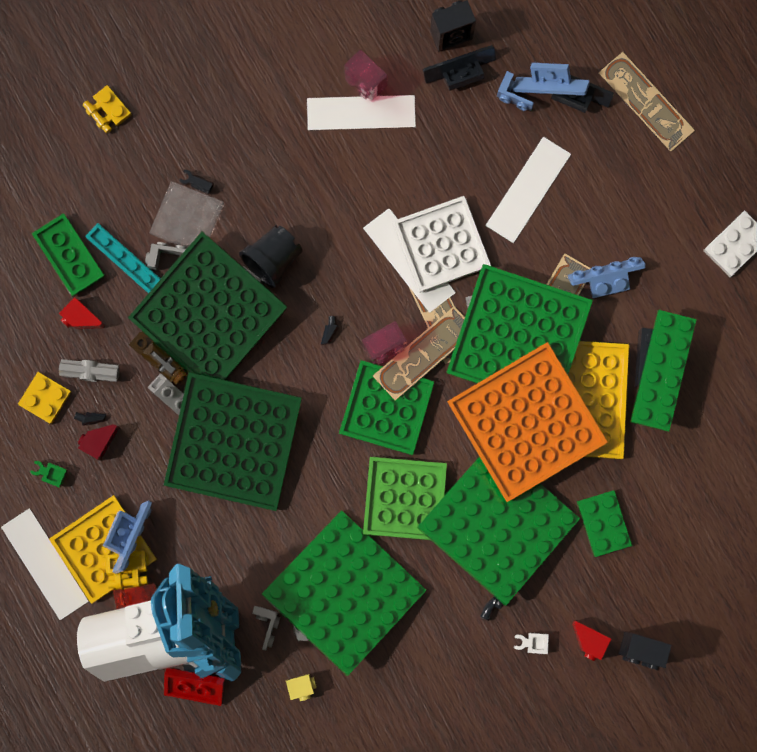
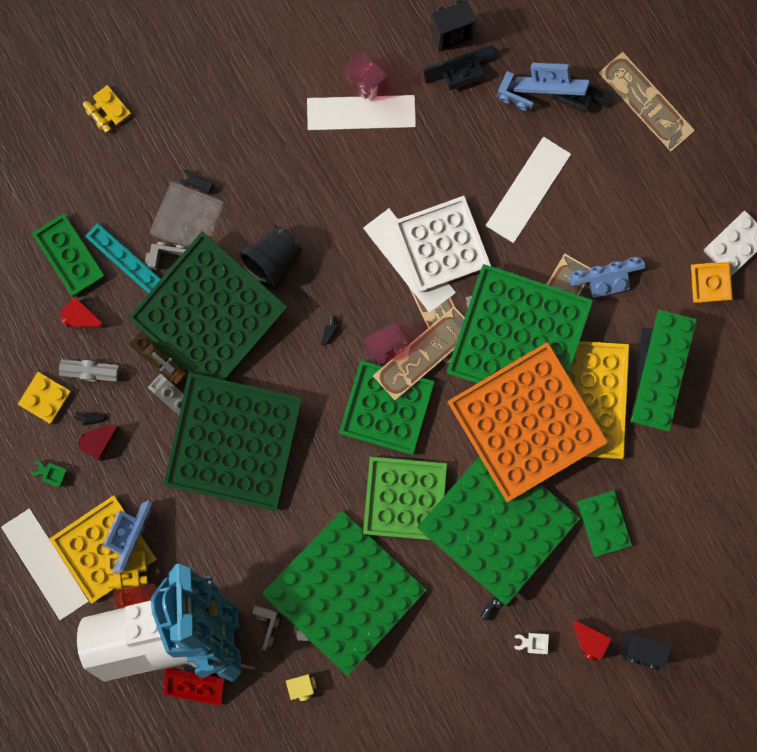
none -> light orange plate [691,262,732,303]

